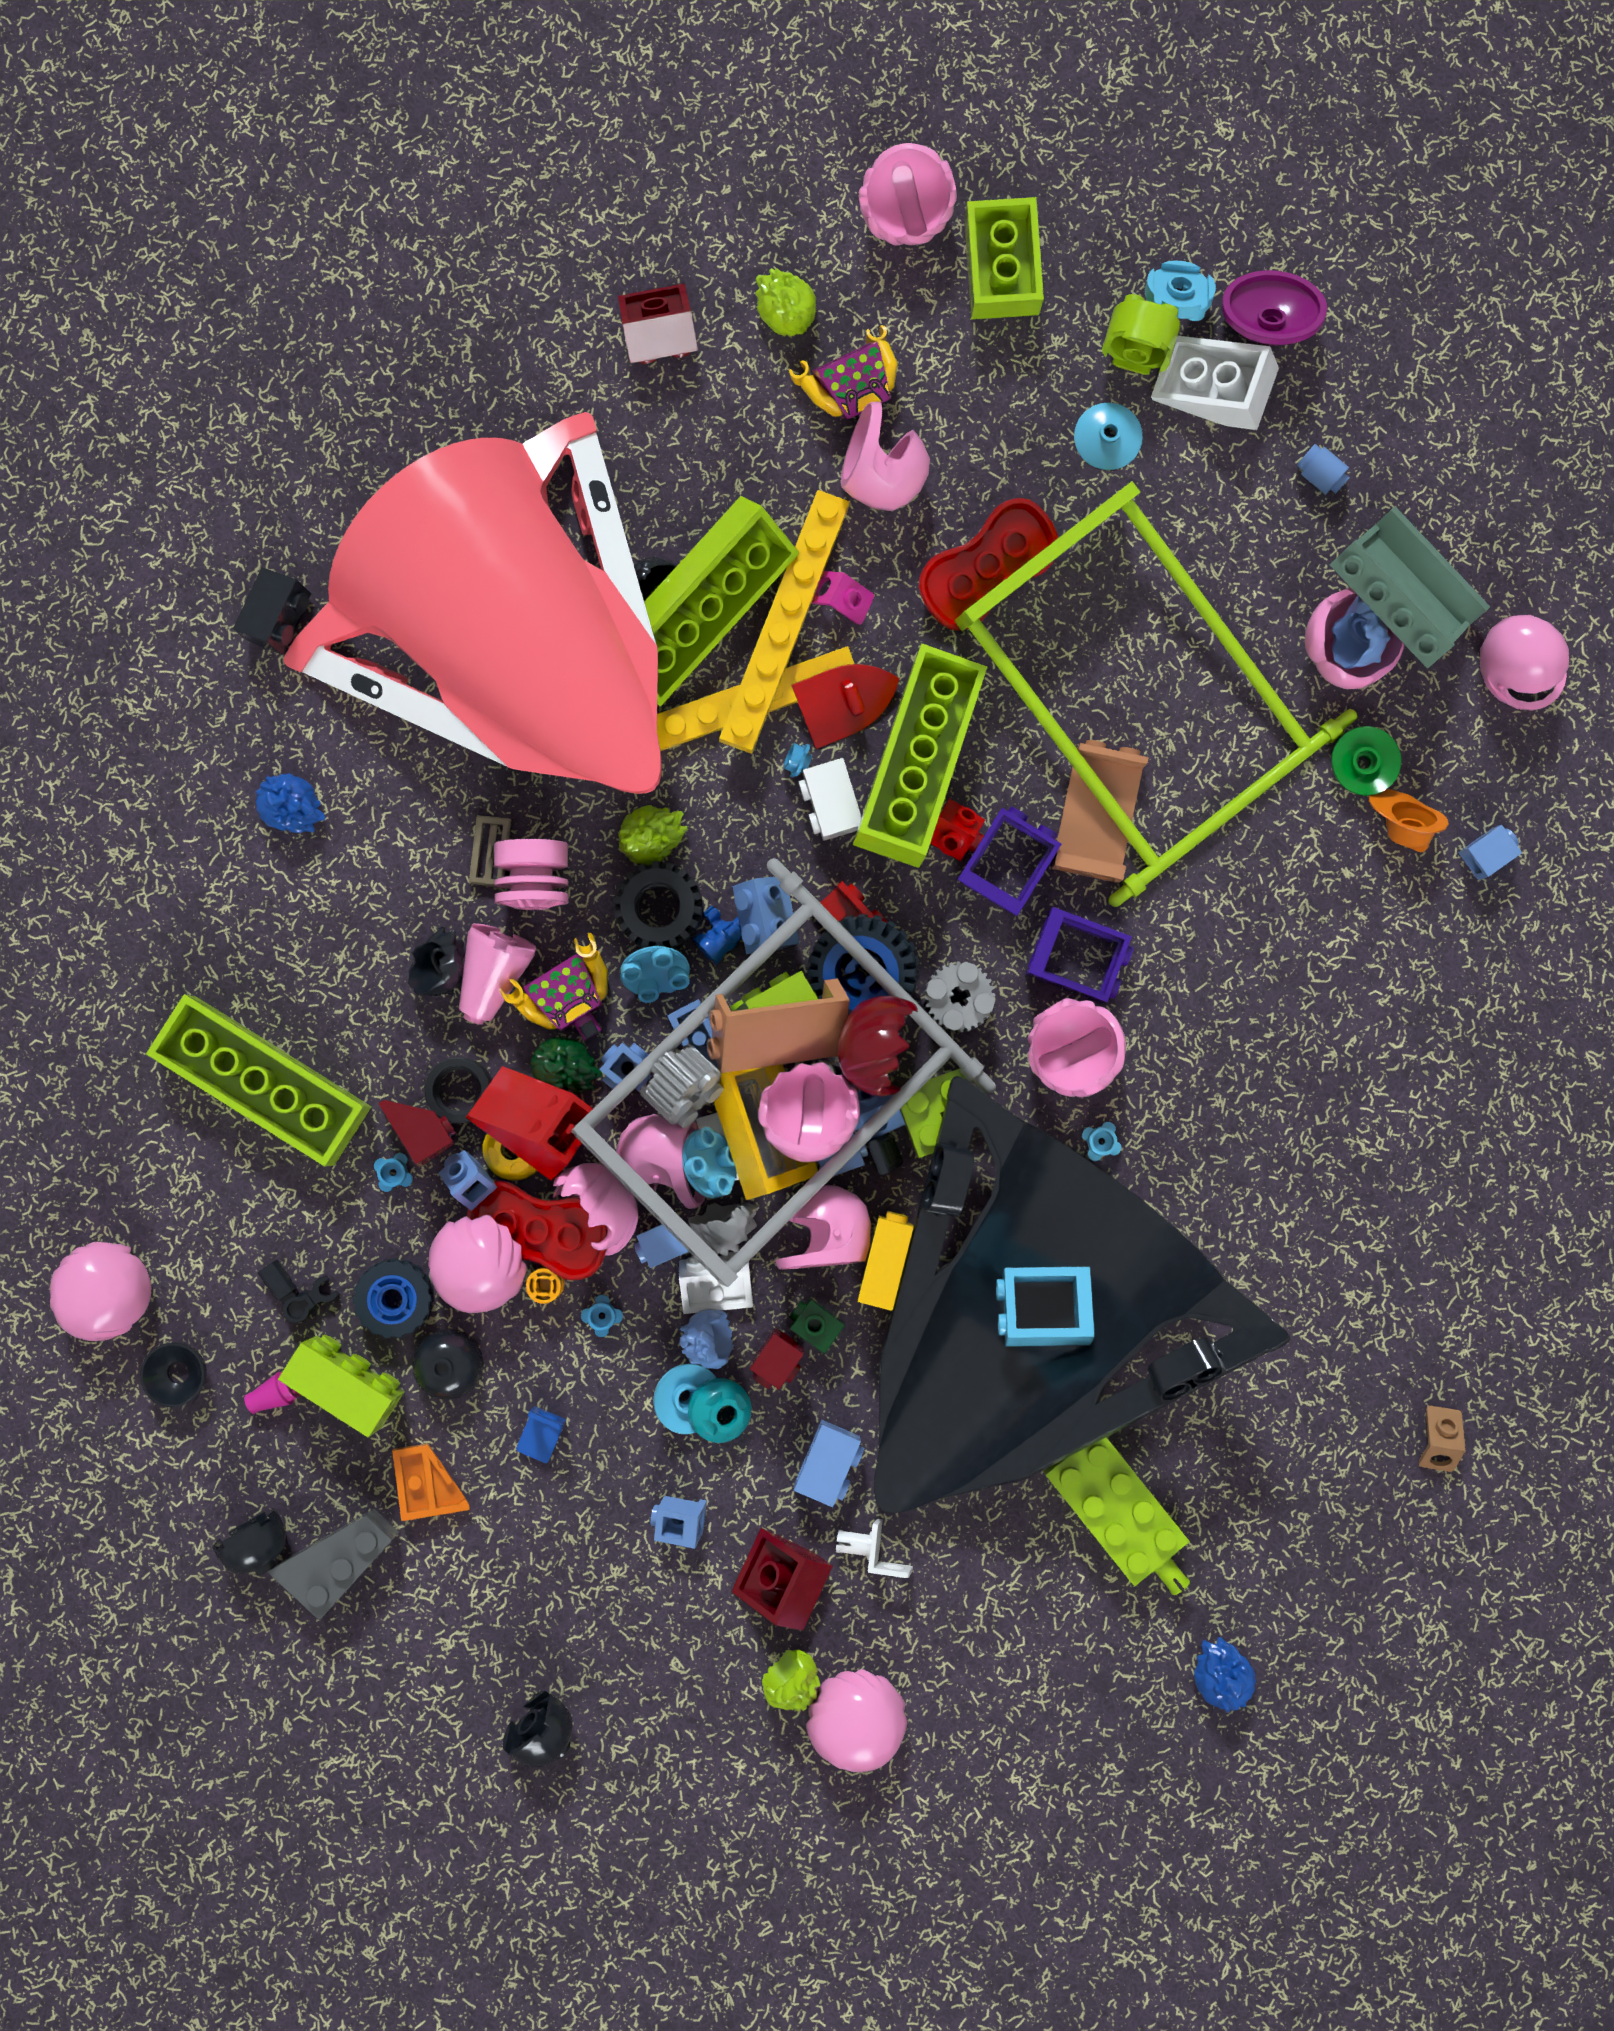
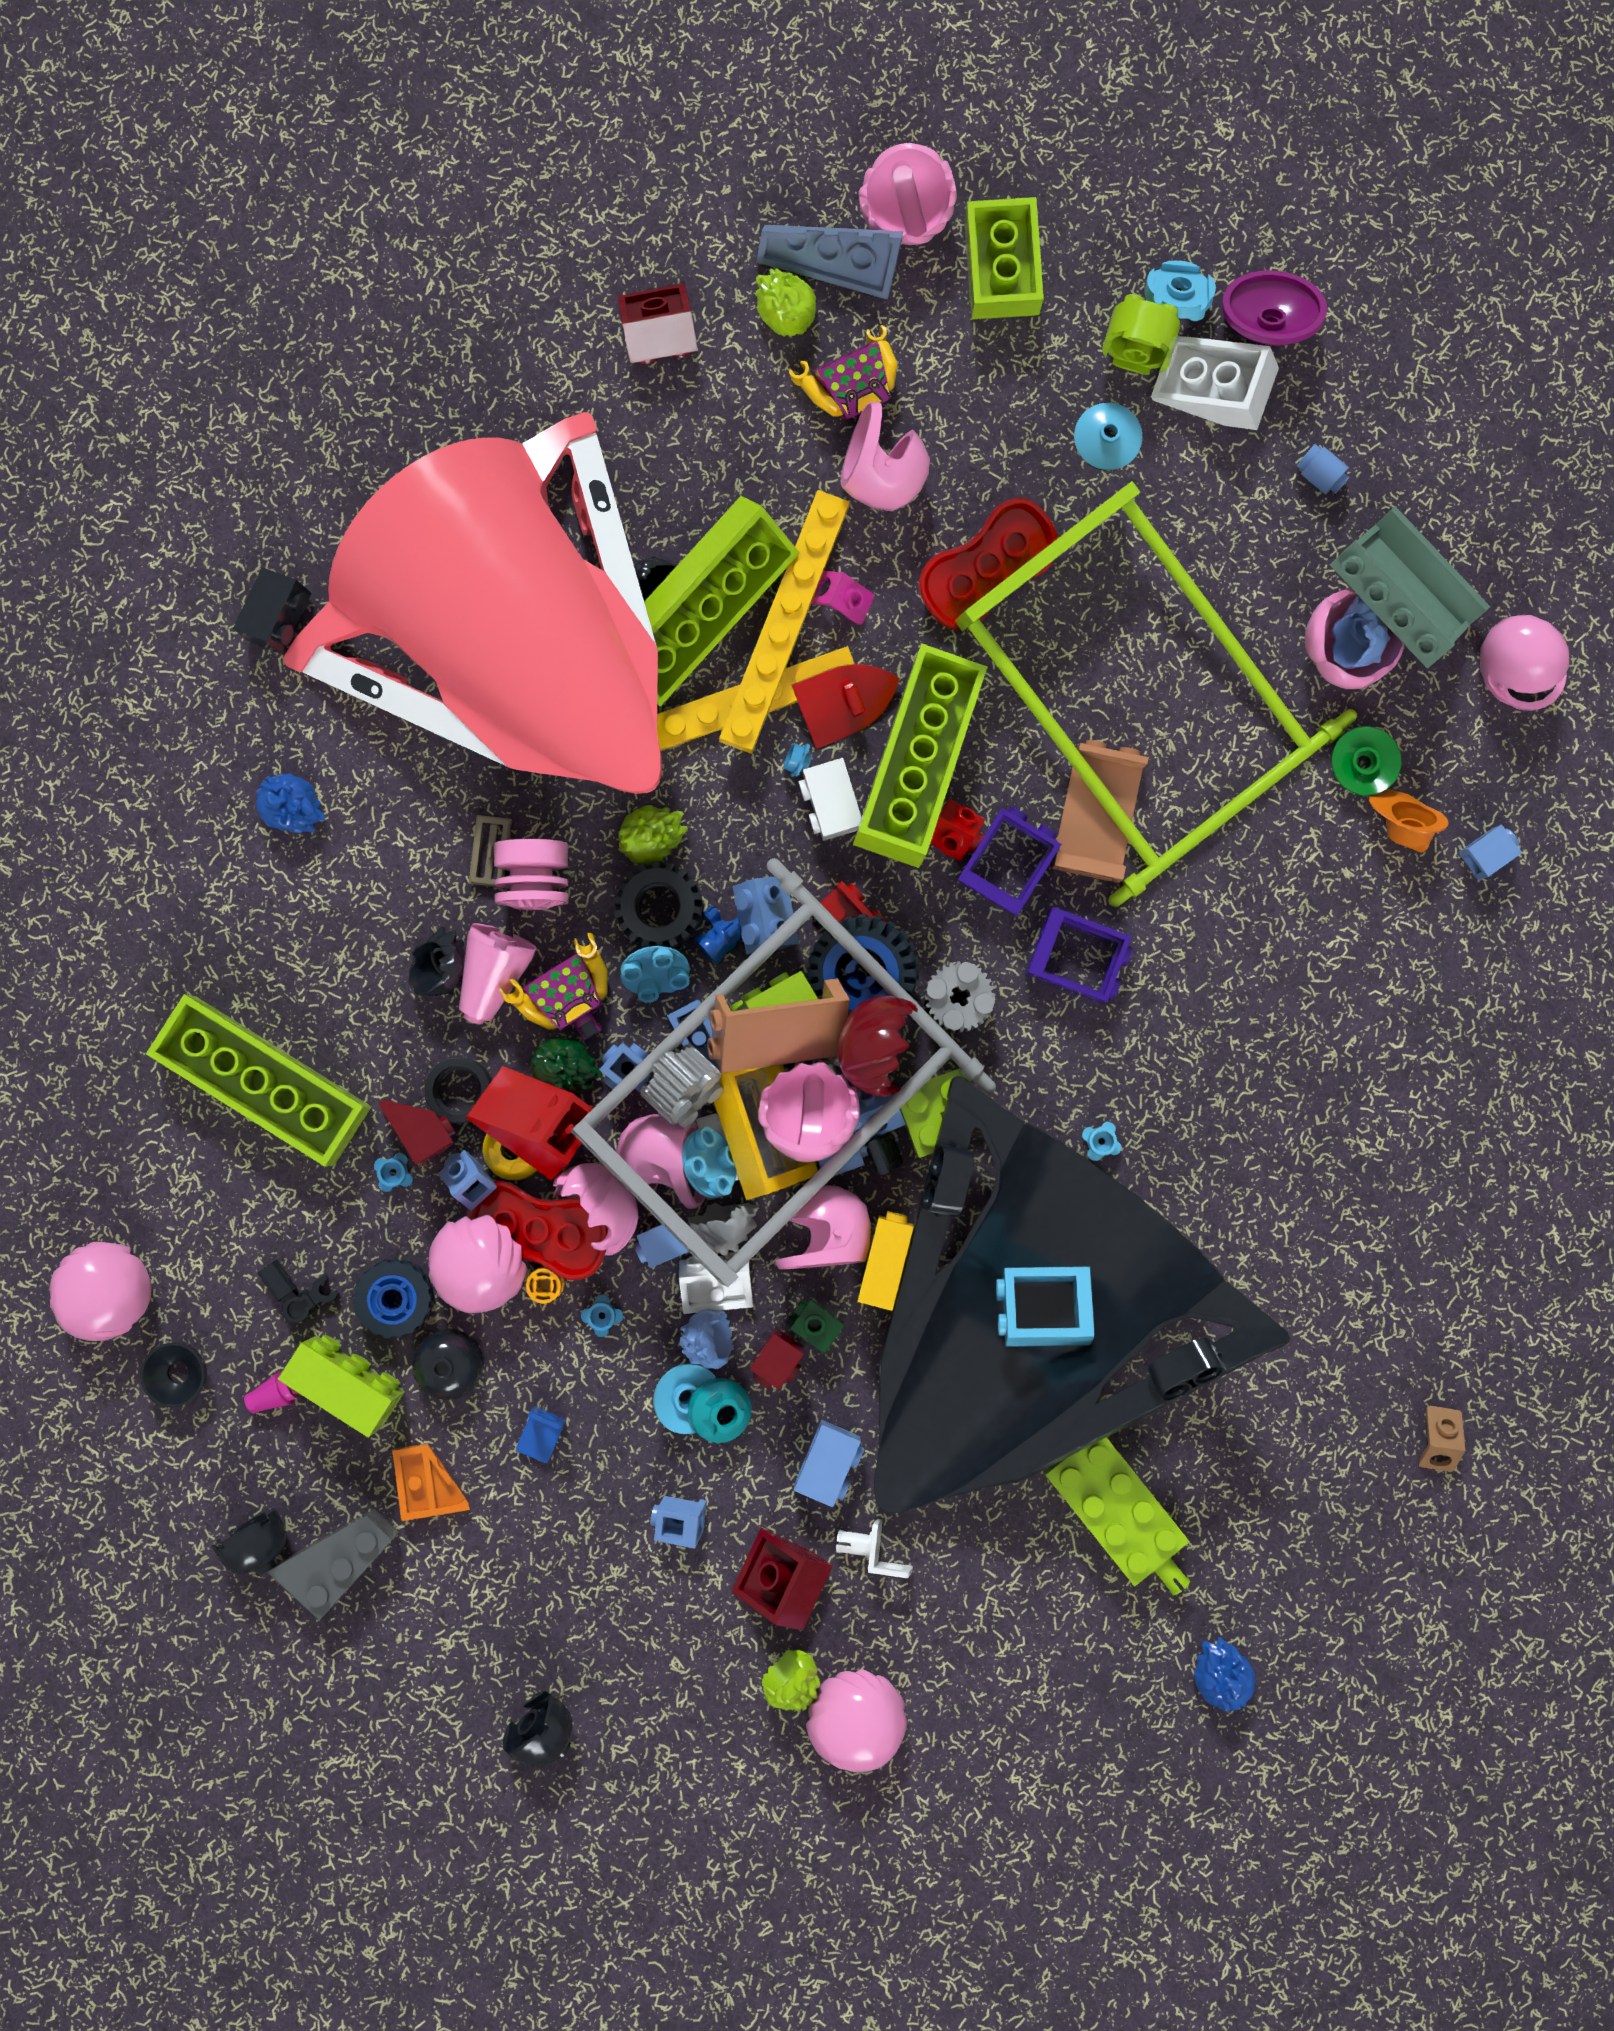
bright pink piece [1028,998,1126,1097] -> none
none -> sand blue wing [757,225,904,299]

